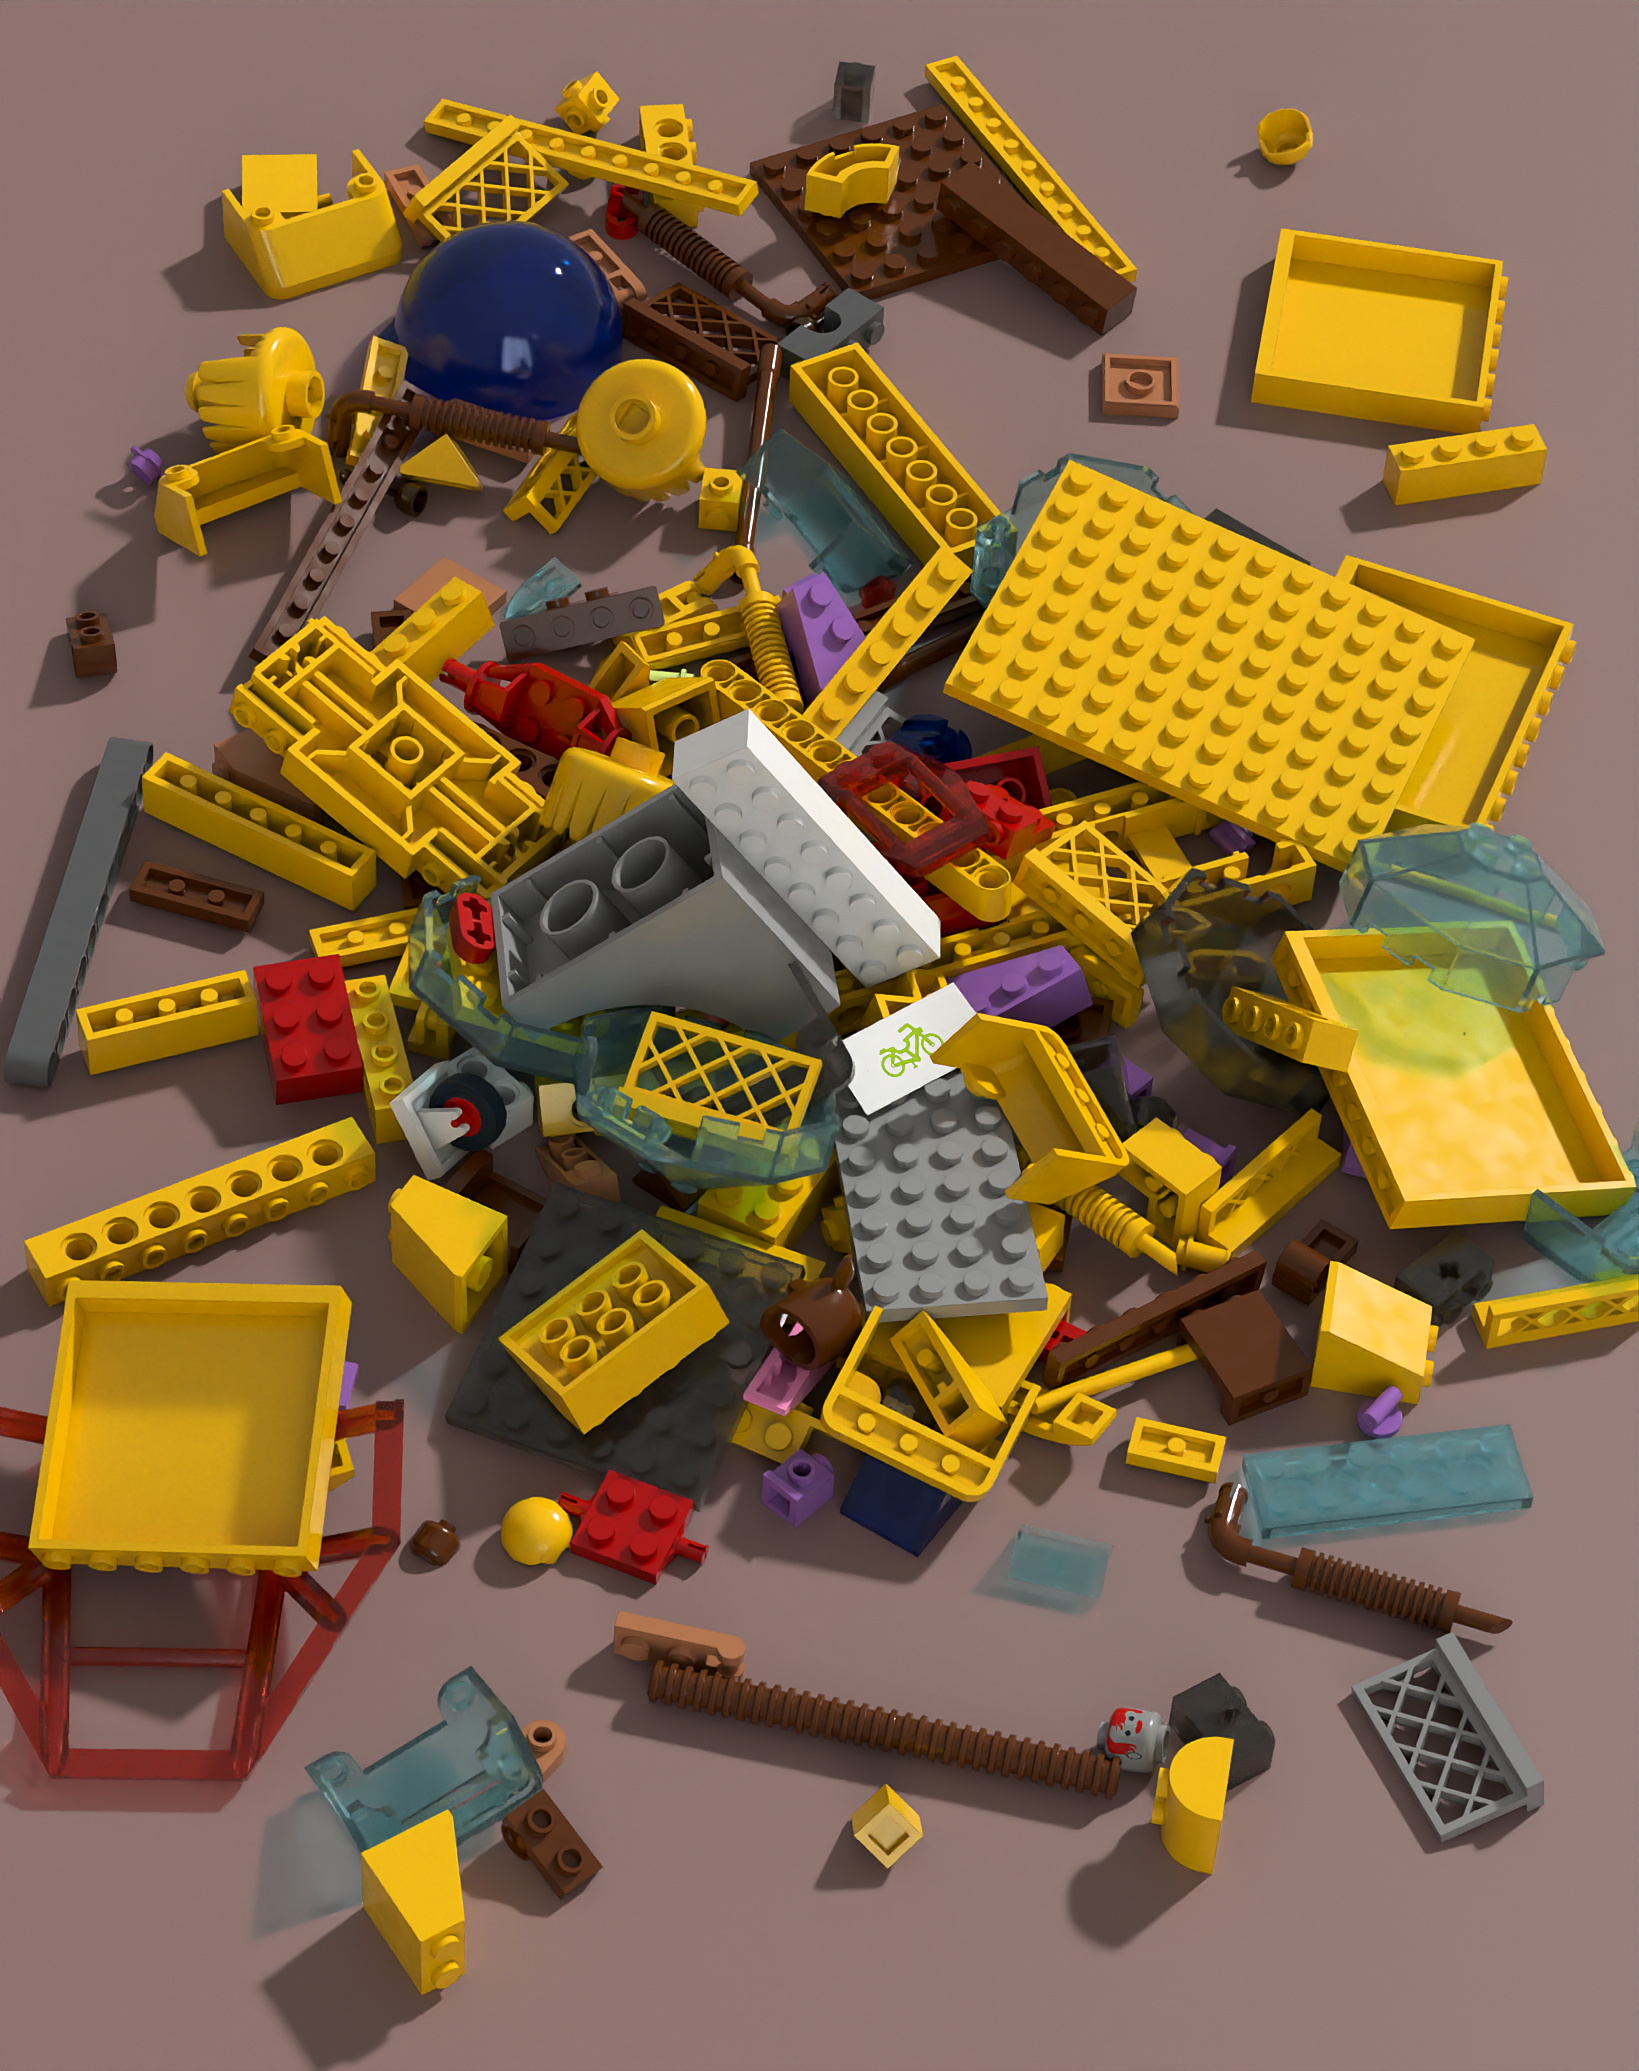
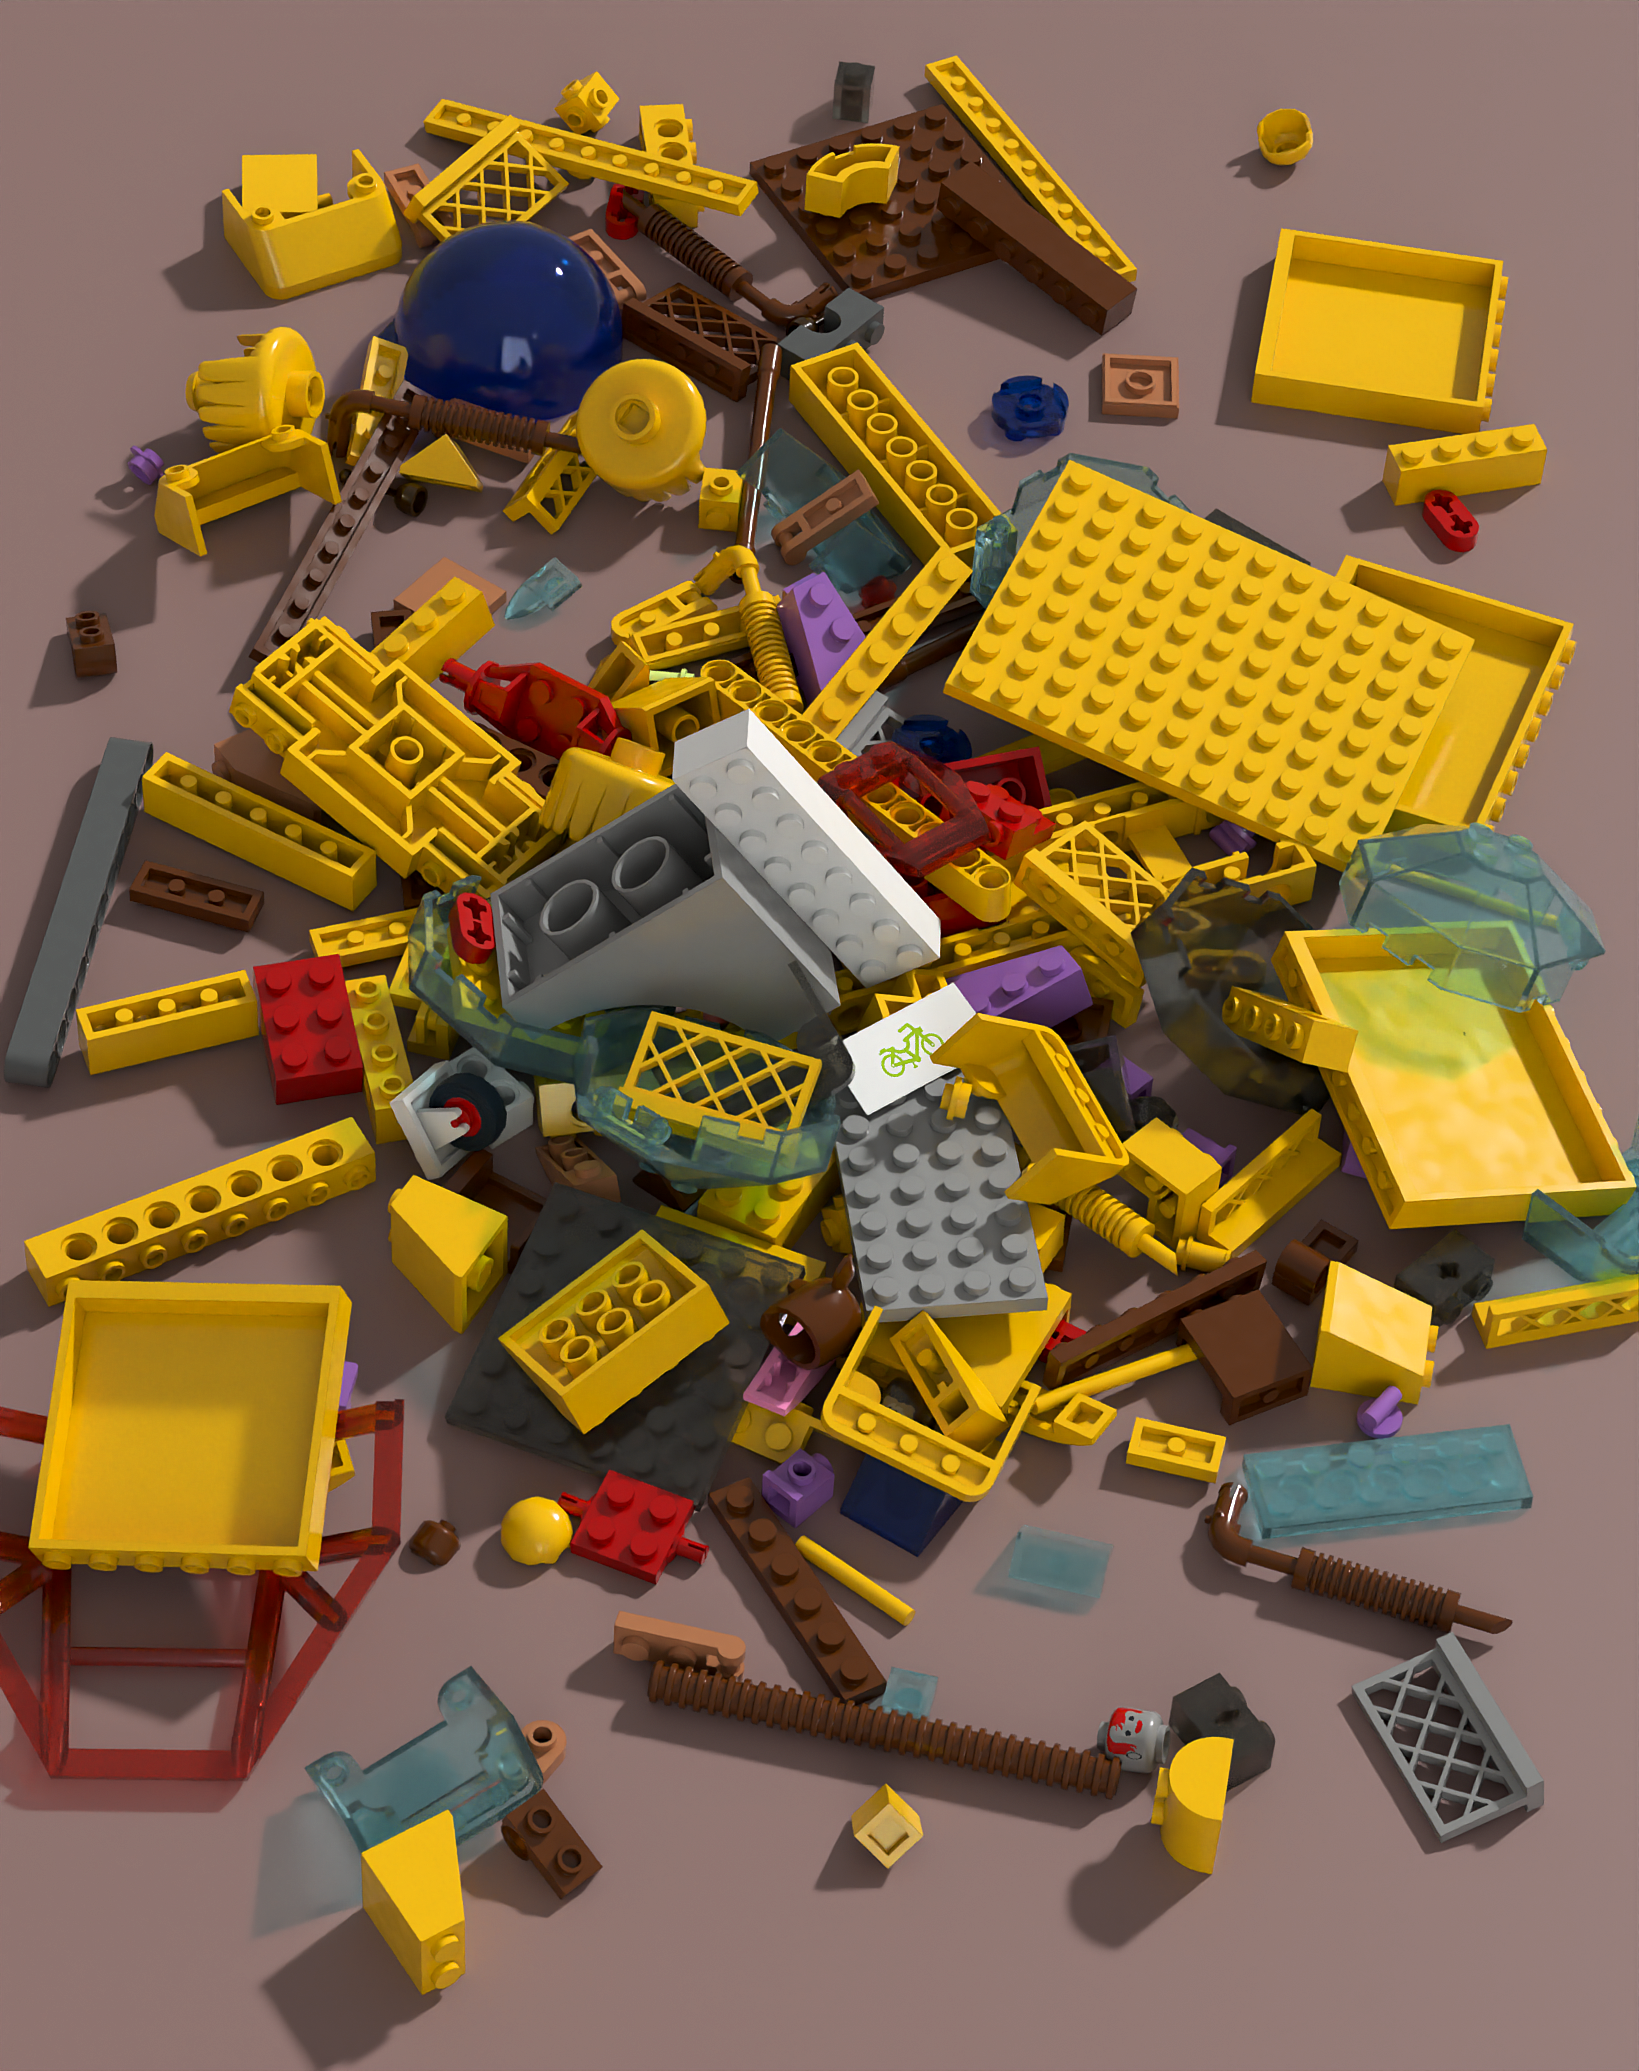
reddish brown bracket [499,586,665,661] -> none
none -> reddish brown plate [708,1477,887,1706]
none -> nougat plate [771,469,879,565]
none -> yellow bar [795,1535,915,1626]
none -> clear light blue plate [881,1667,938,1721]
none -> yellow plate [939,1076,973,1121]
none -> clear blue plate [991,375,1069,442]
none -> red beam [1422,489,1479,552]

